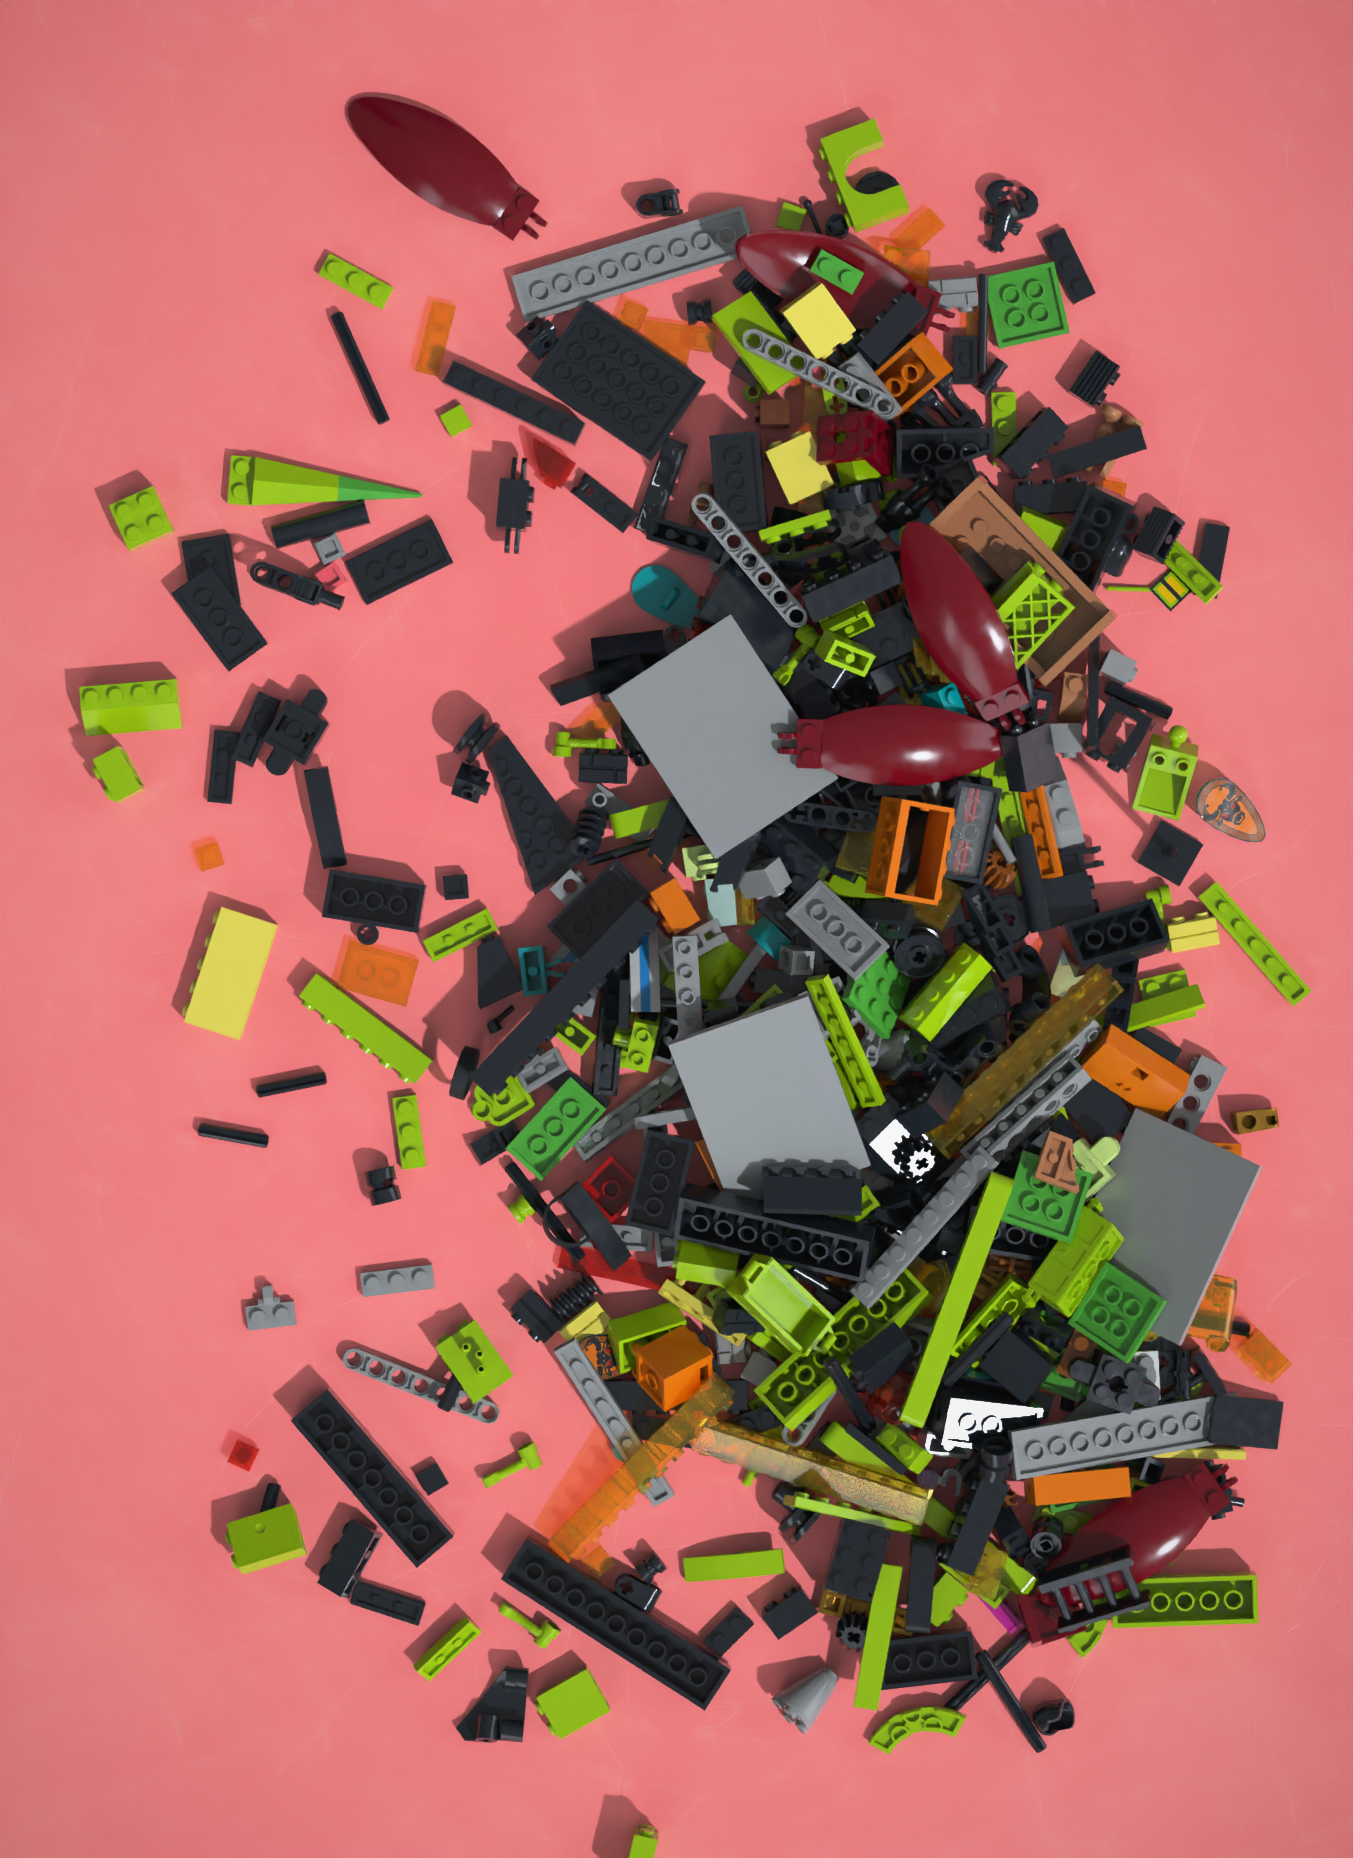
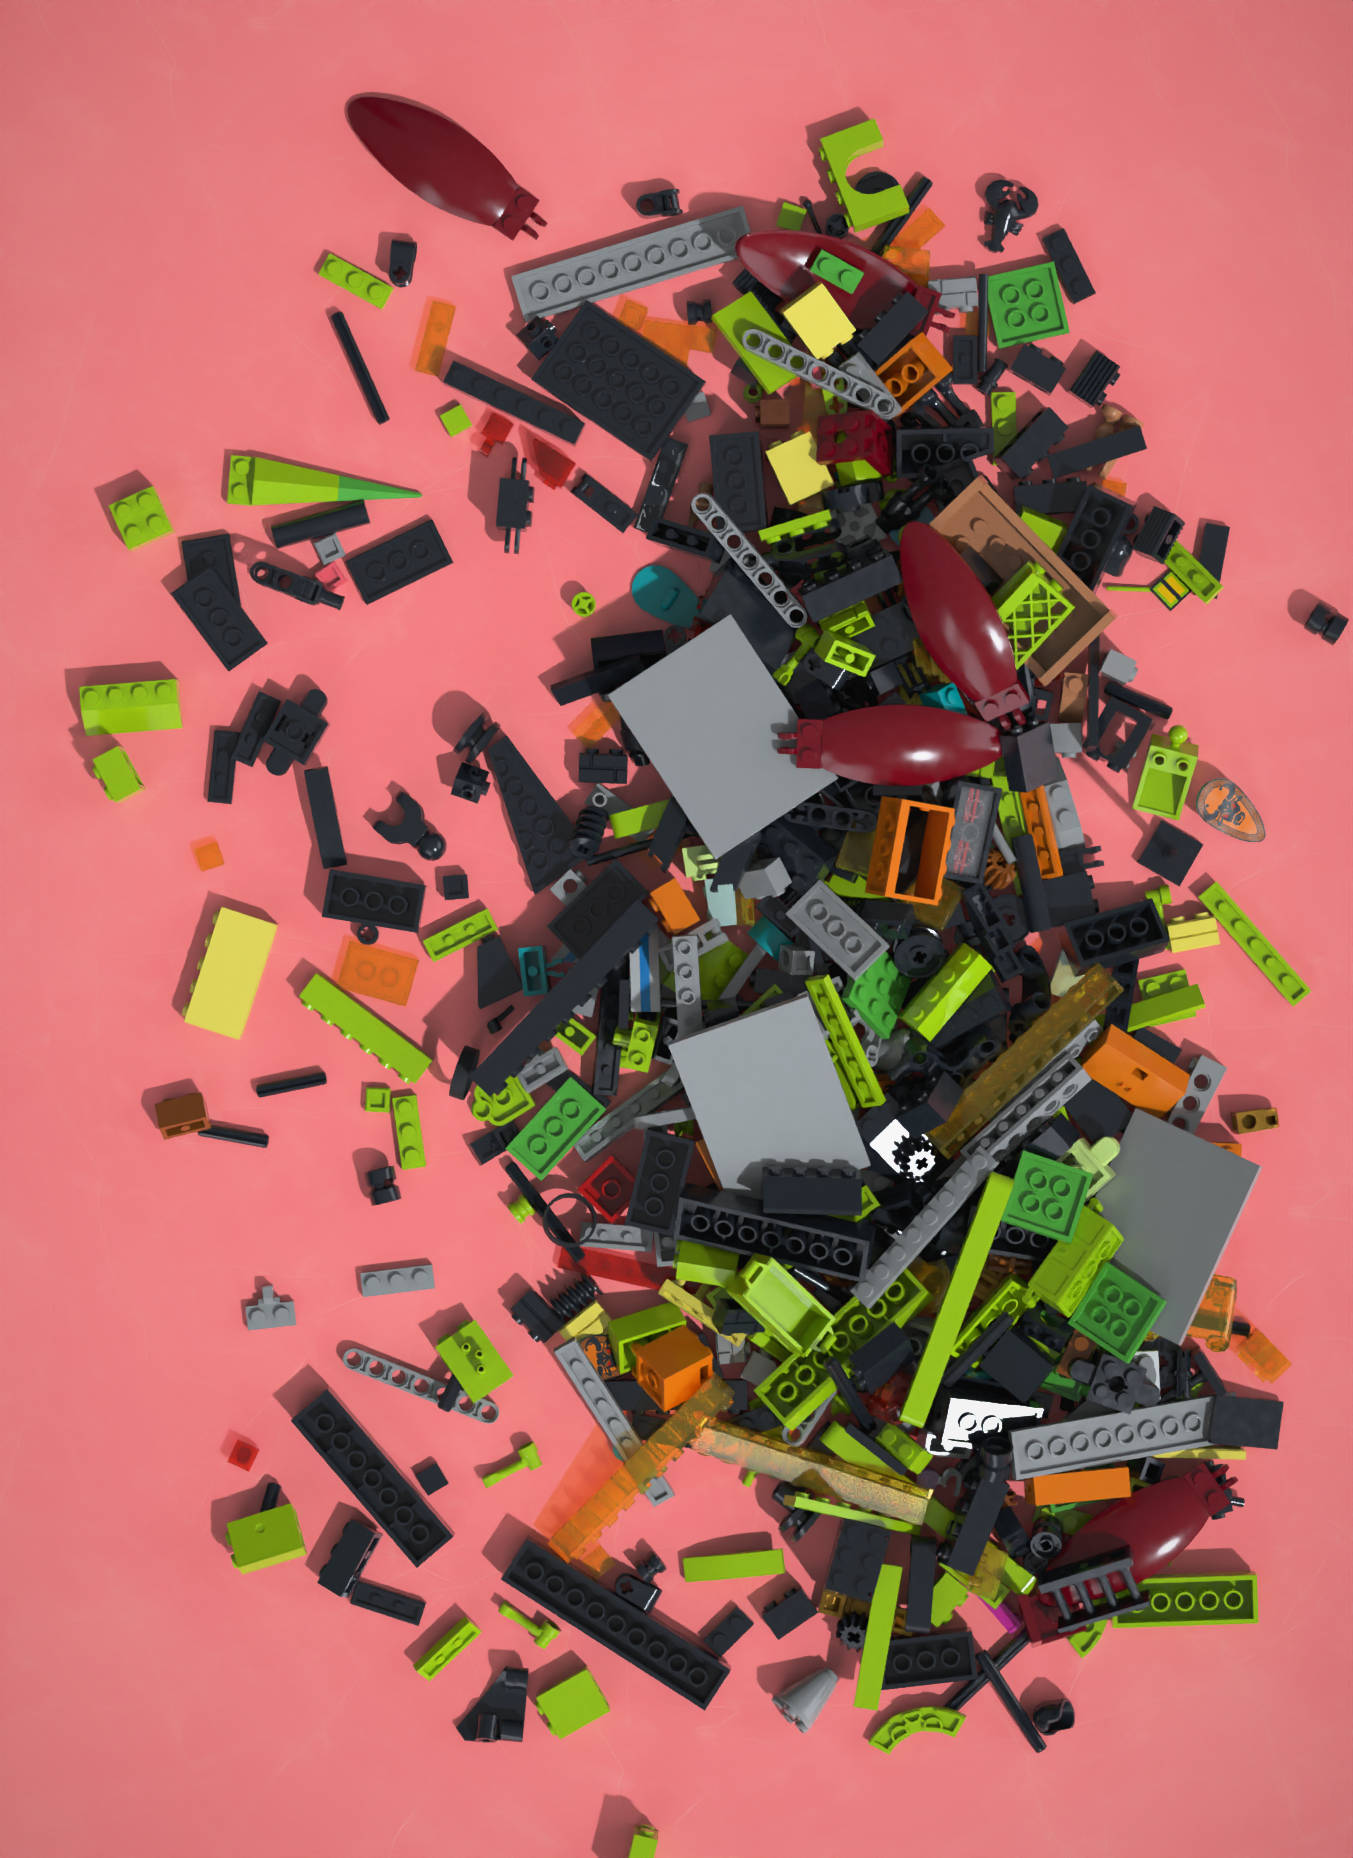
lime brick [552,732,616,757] -> none
black slope [559,1181,632,1271] -> none
nougat wing [1032,1131,1079,1194] -> none
none -> dark orange brick [155,1092,211,1140]
none -> lime tile [365,1087,391,1113]
none -> black piece [372,791,447,861]
none -> black piece [389,239,417,288]
none -> clear red plate [479,413,514,457]
none -> lime wheel [572,592,596,617]
none -> lime wheel [674,1120,694,1136]
none -> light grey tile [685,392,711,423]
none -> lime wheel [831,1393,851,1415]
none -> black axle [870,176,933,257]
none -> black brick [1008,343,1066,396]
none -> black wheel [1304,602,1349,646]

